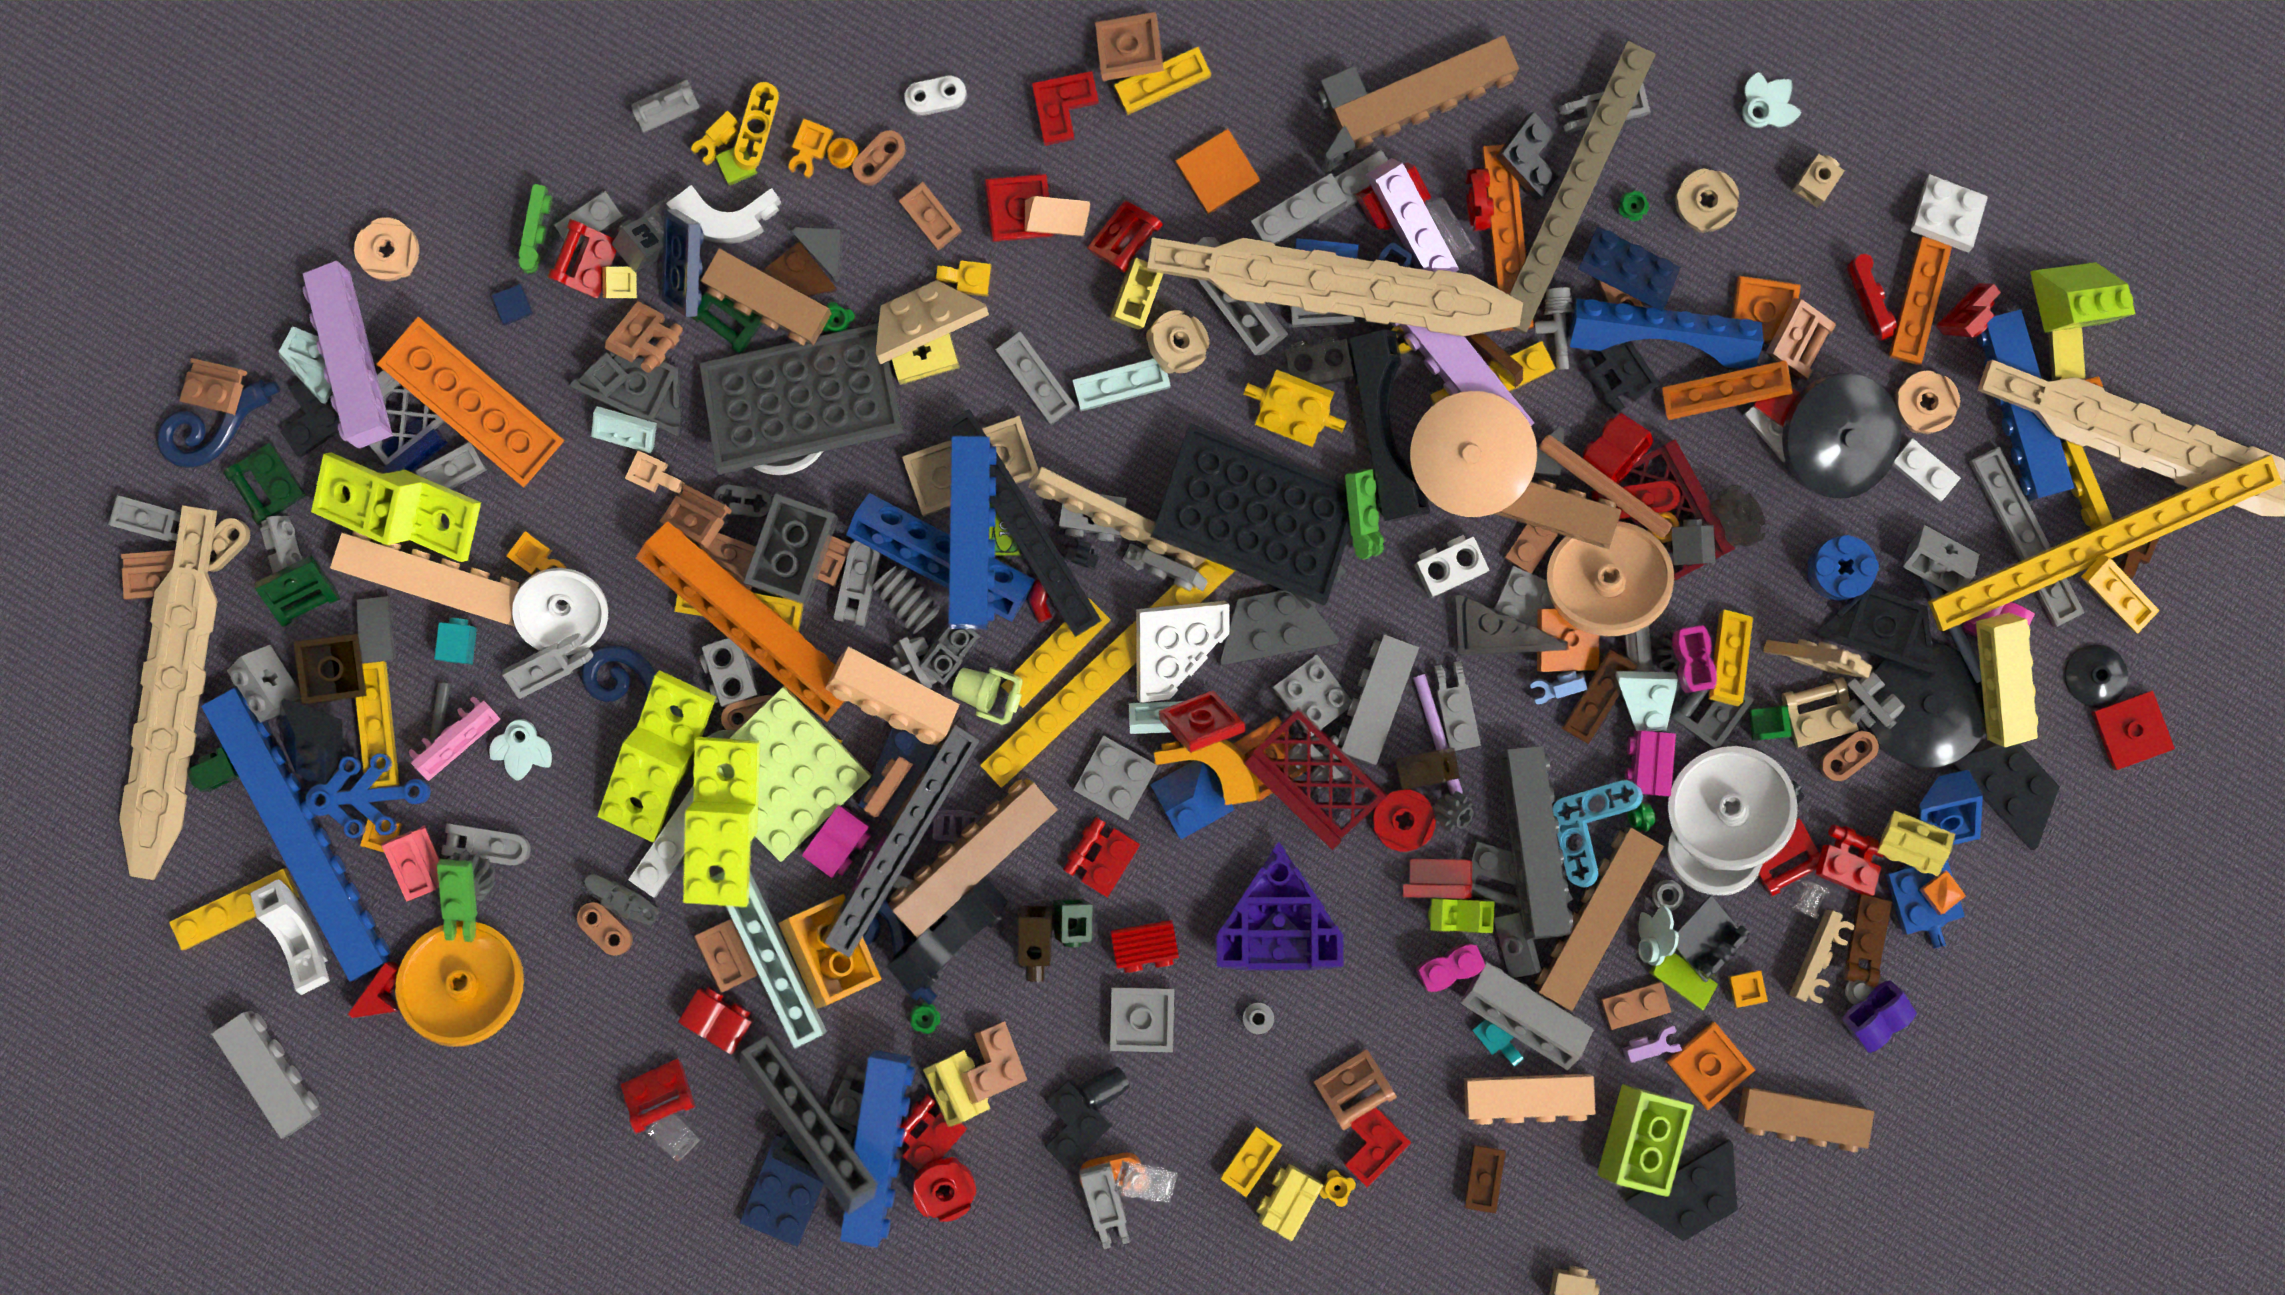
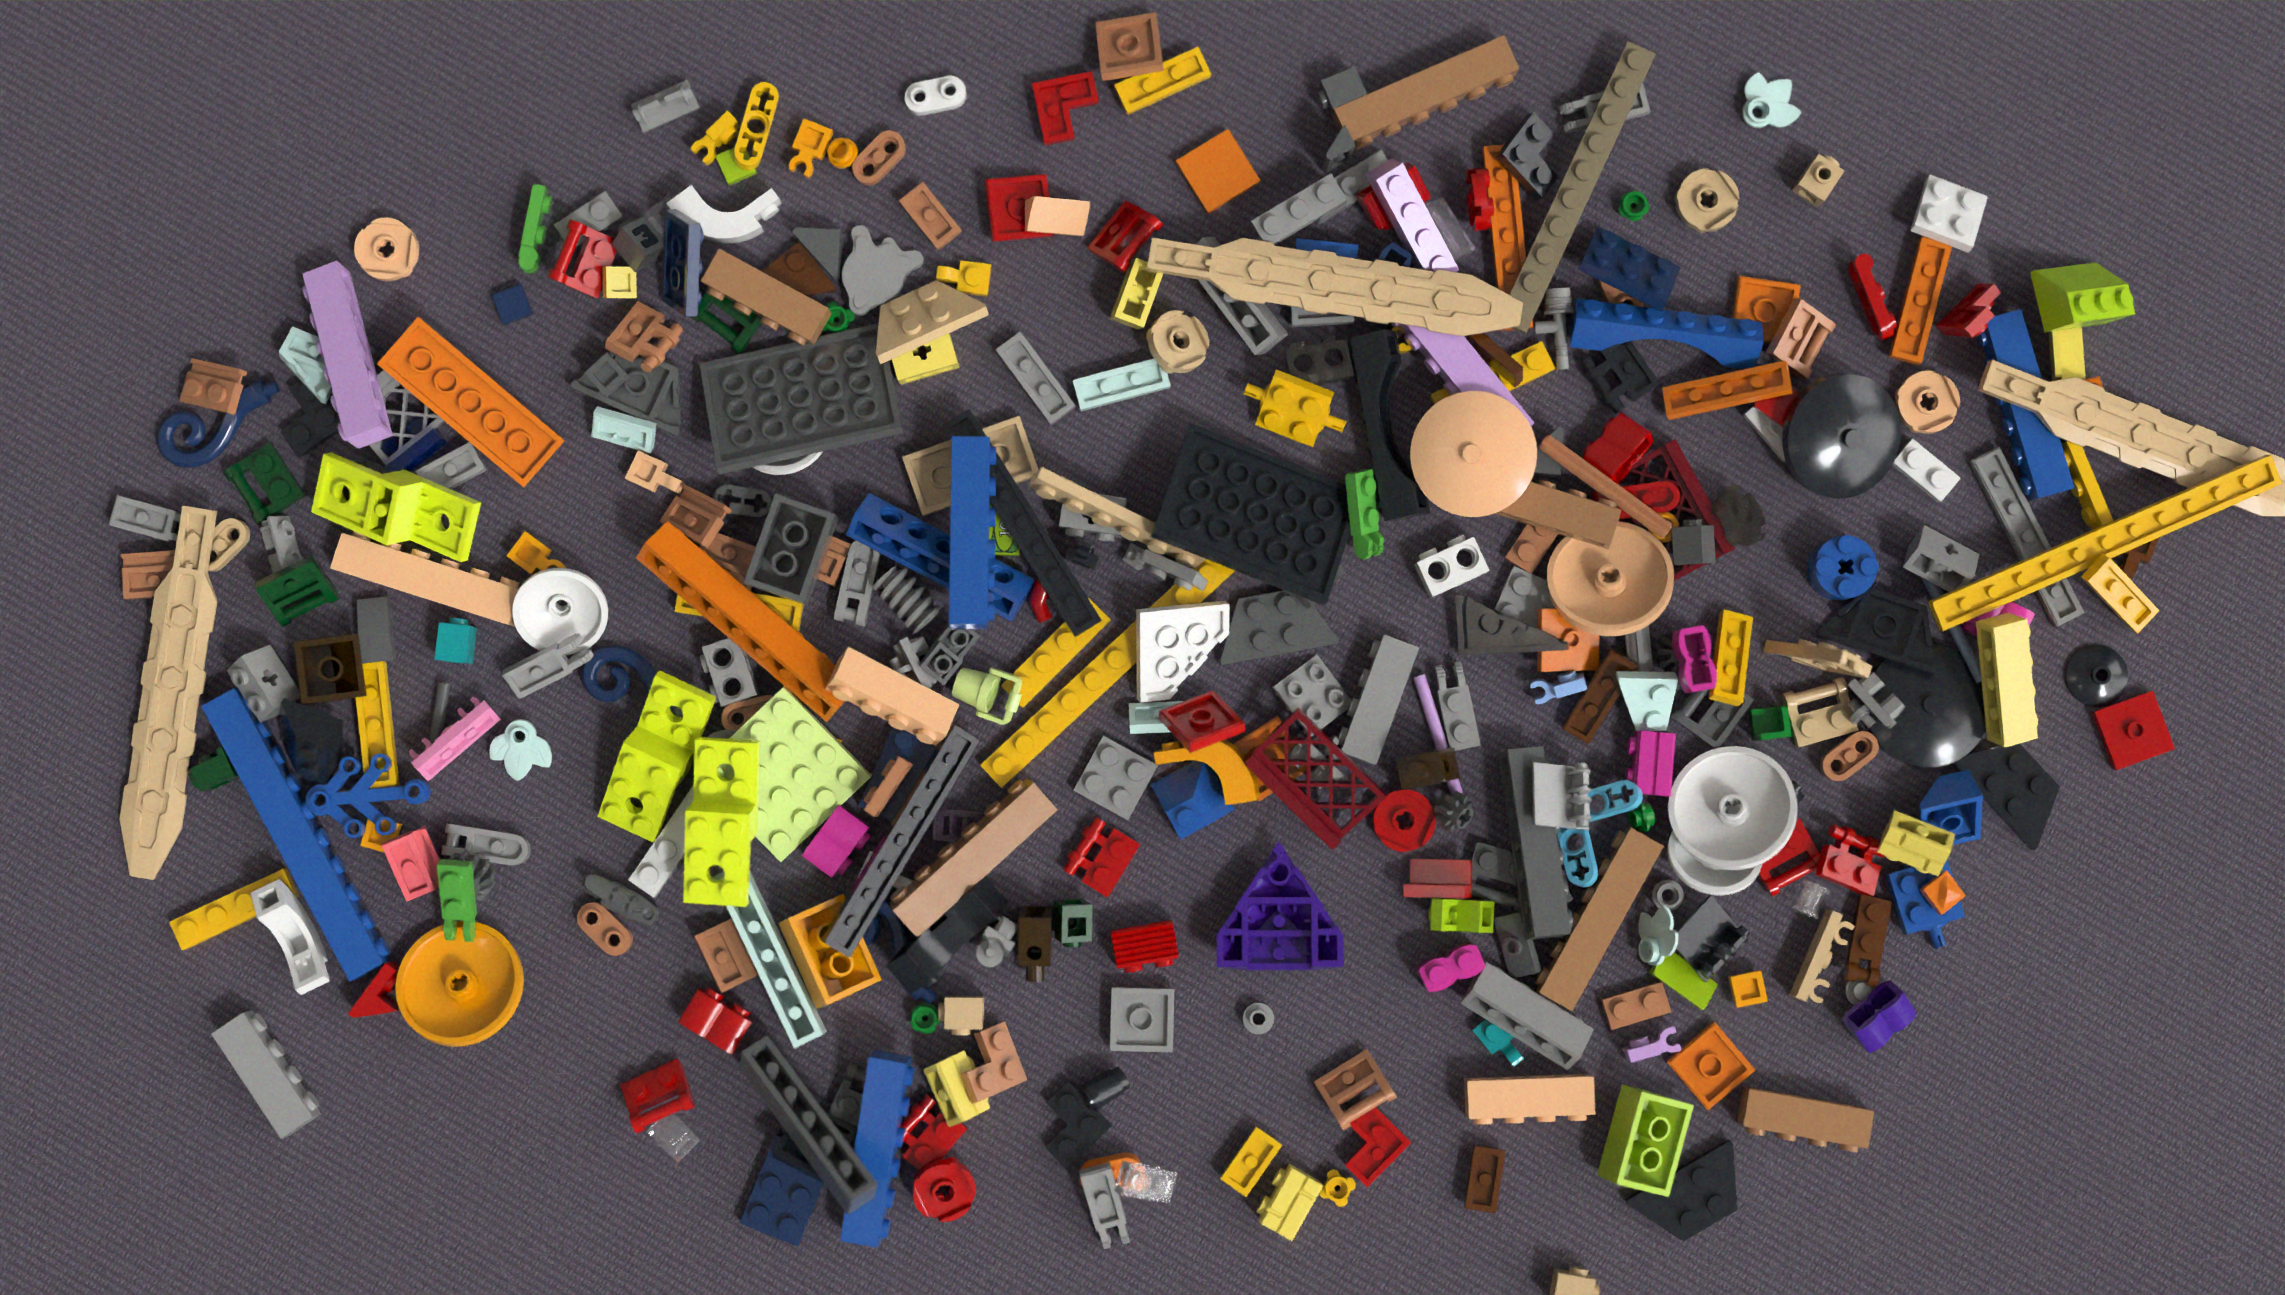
none -> light grey tile [842,225,924,316]
none -> tan brick [939,995,984,1035]
none -> light grey hips [976,916,1019,968]
none -> light grey hinge [1532,762,1592,830]

